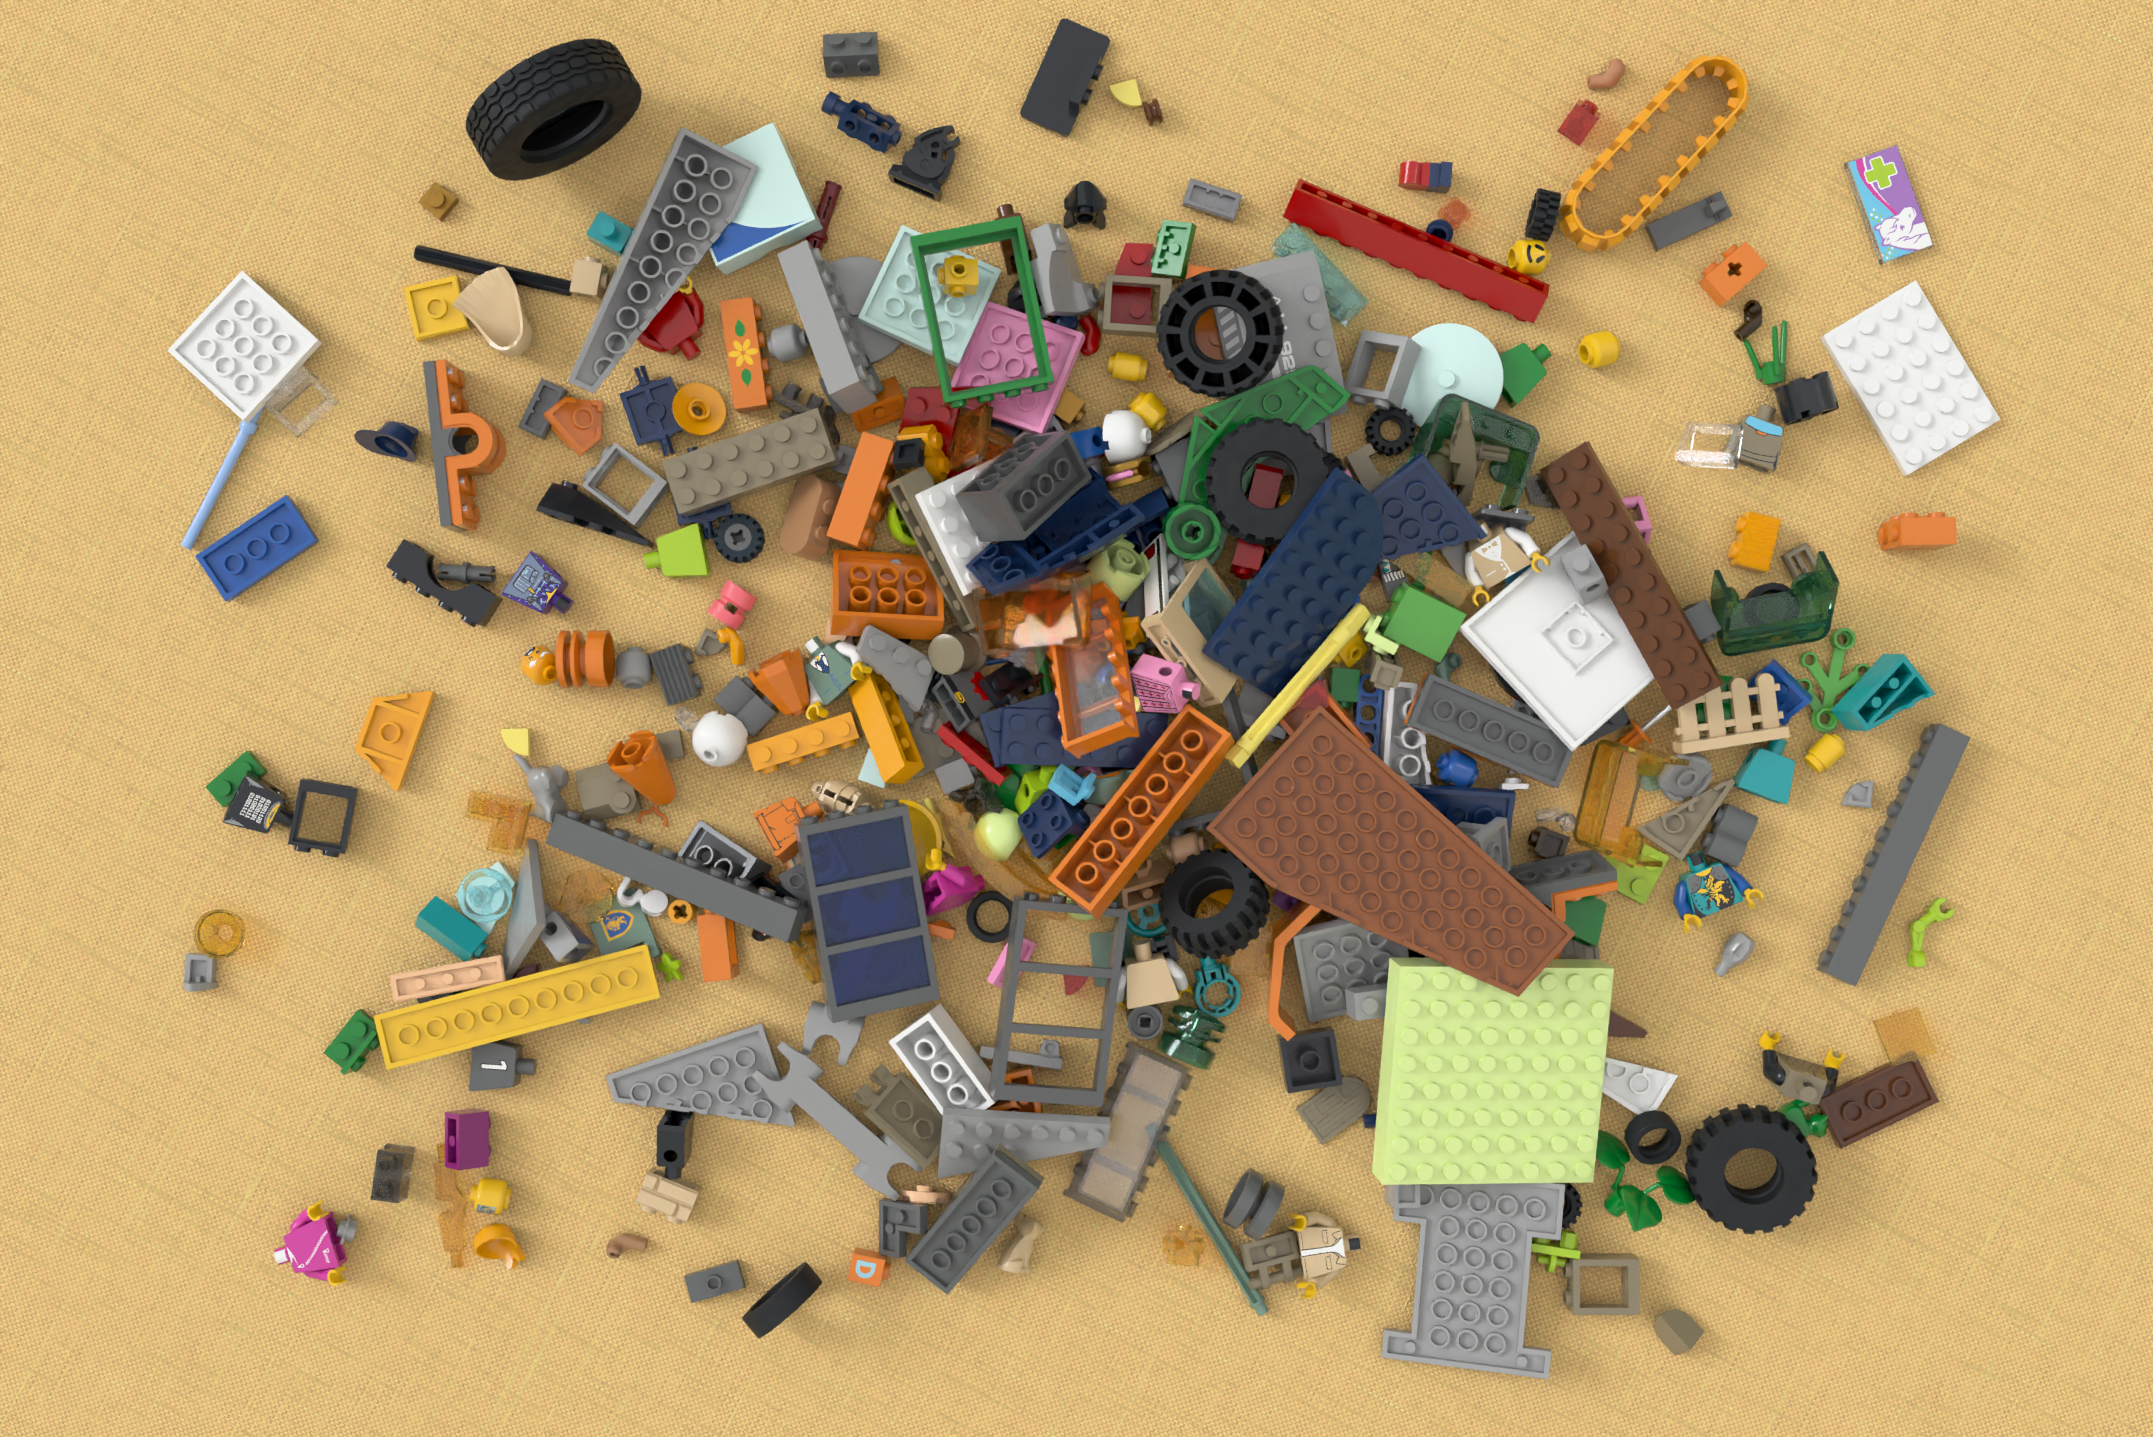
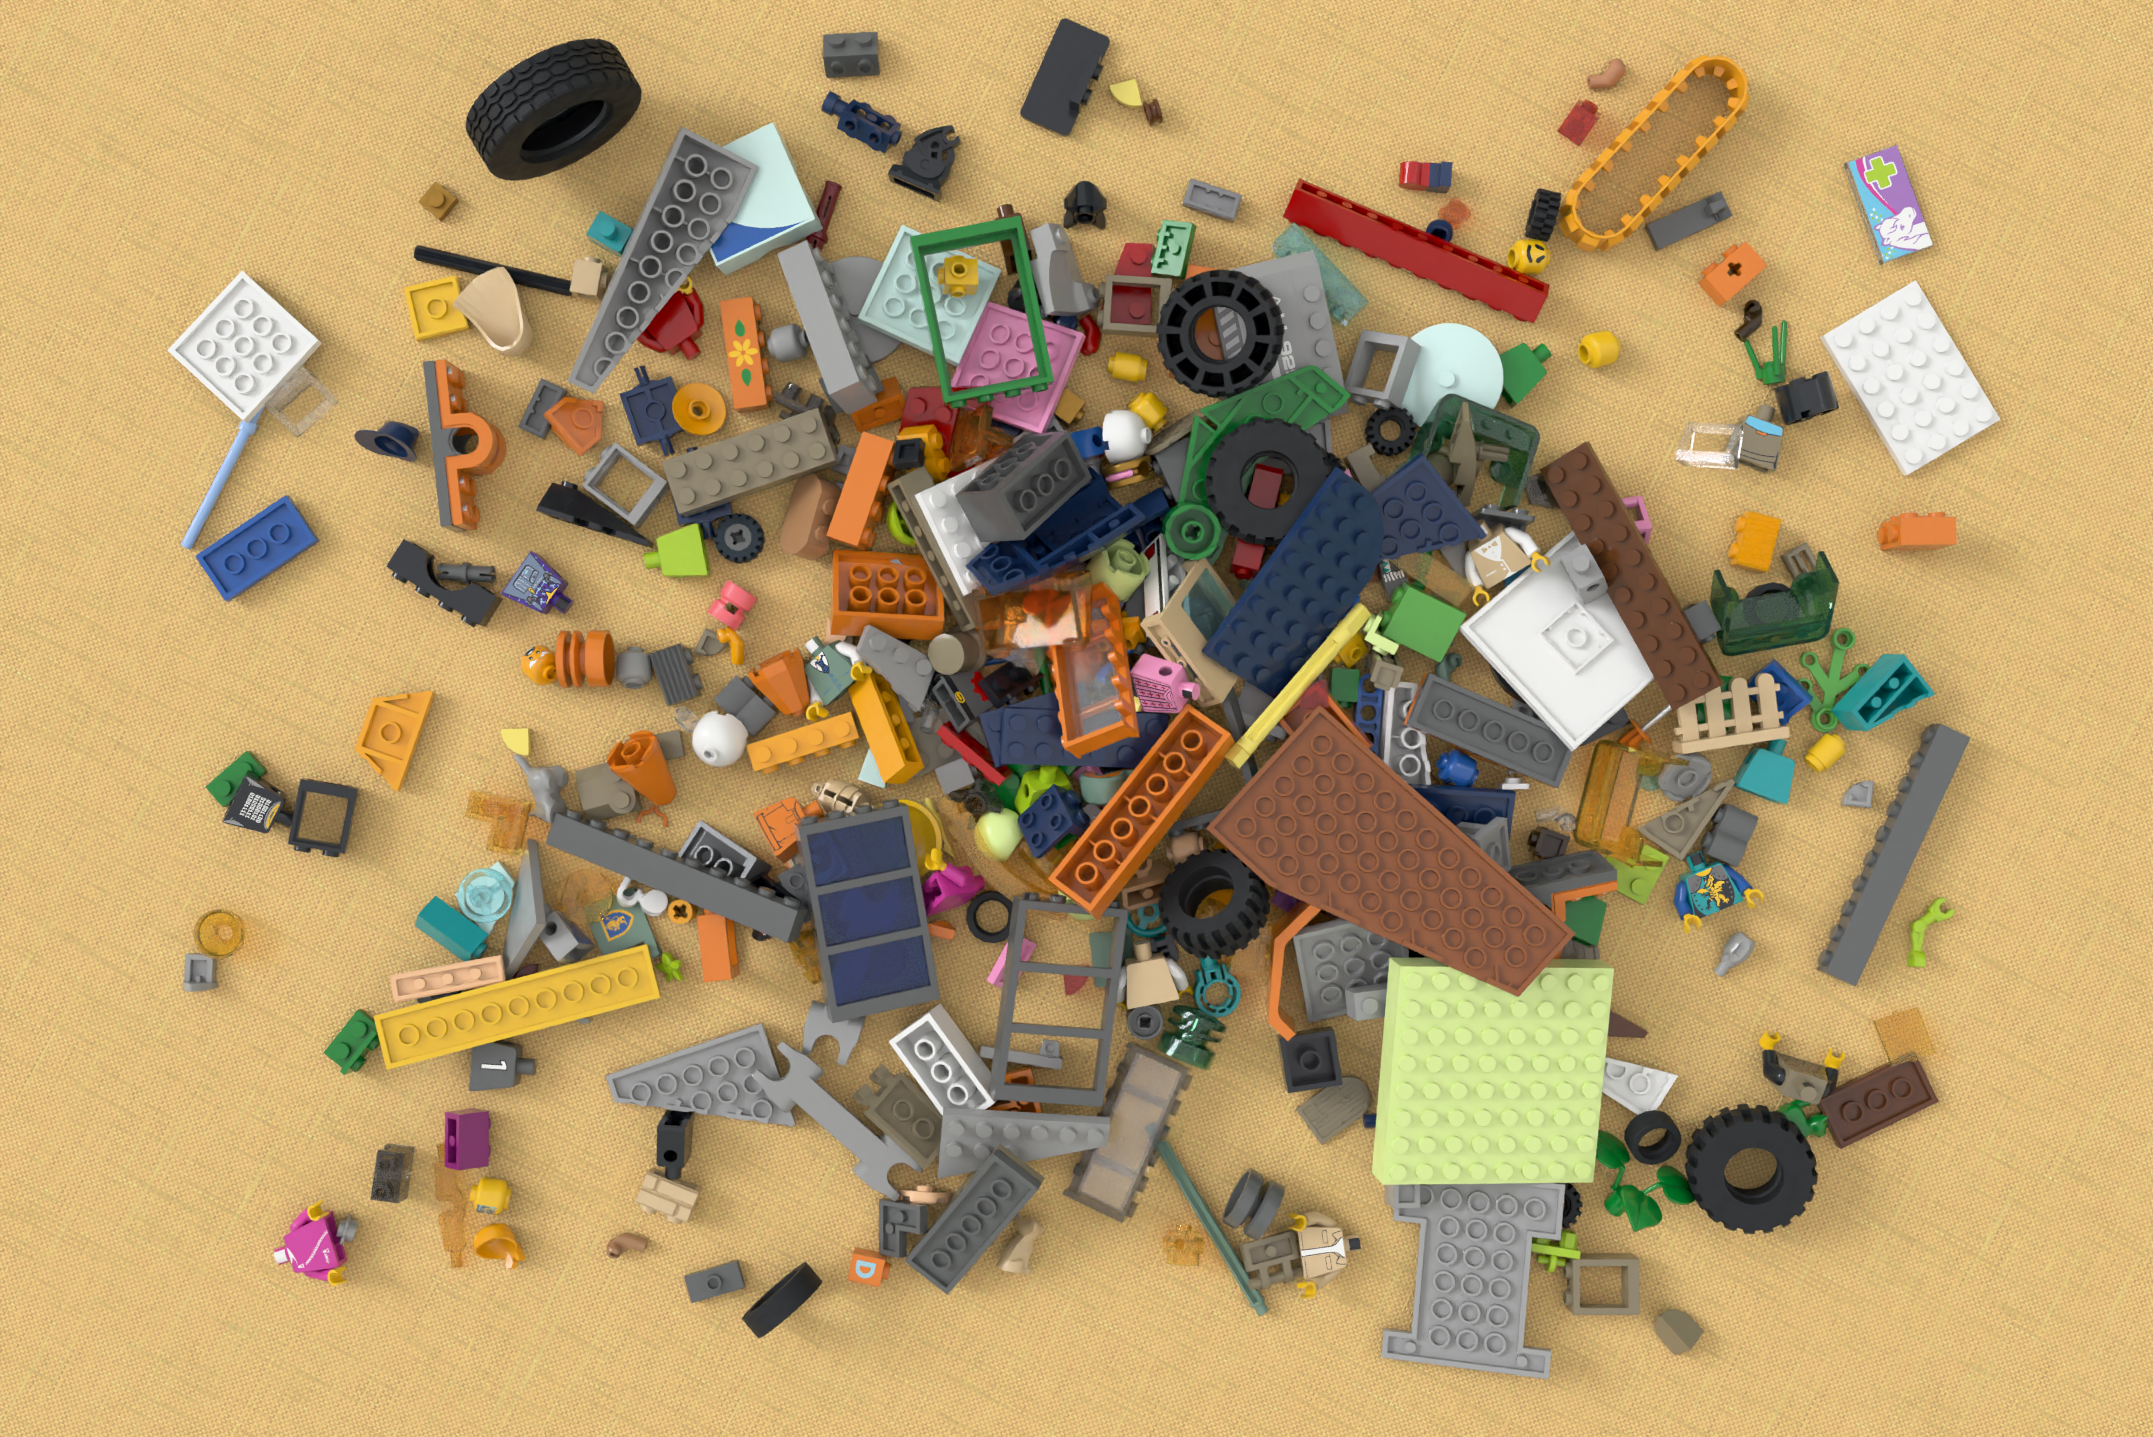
medium azure bracket [1047,763,1097,806] -> none

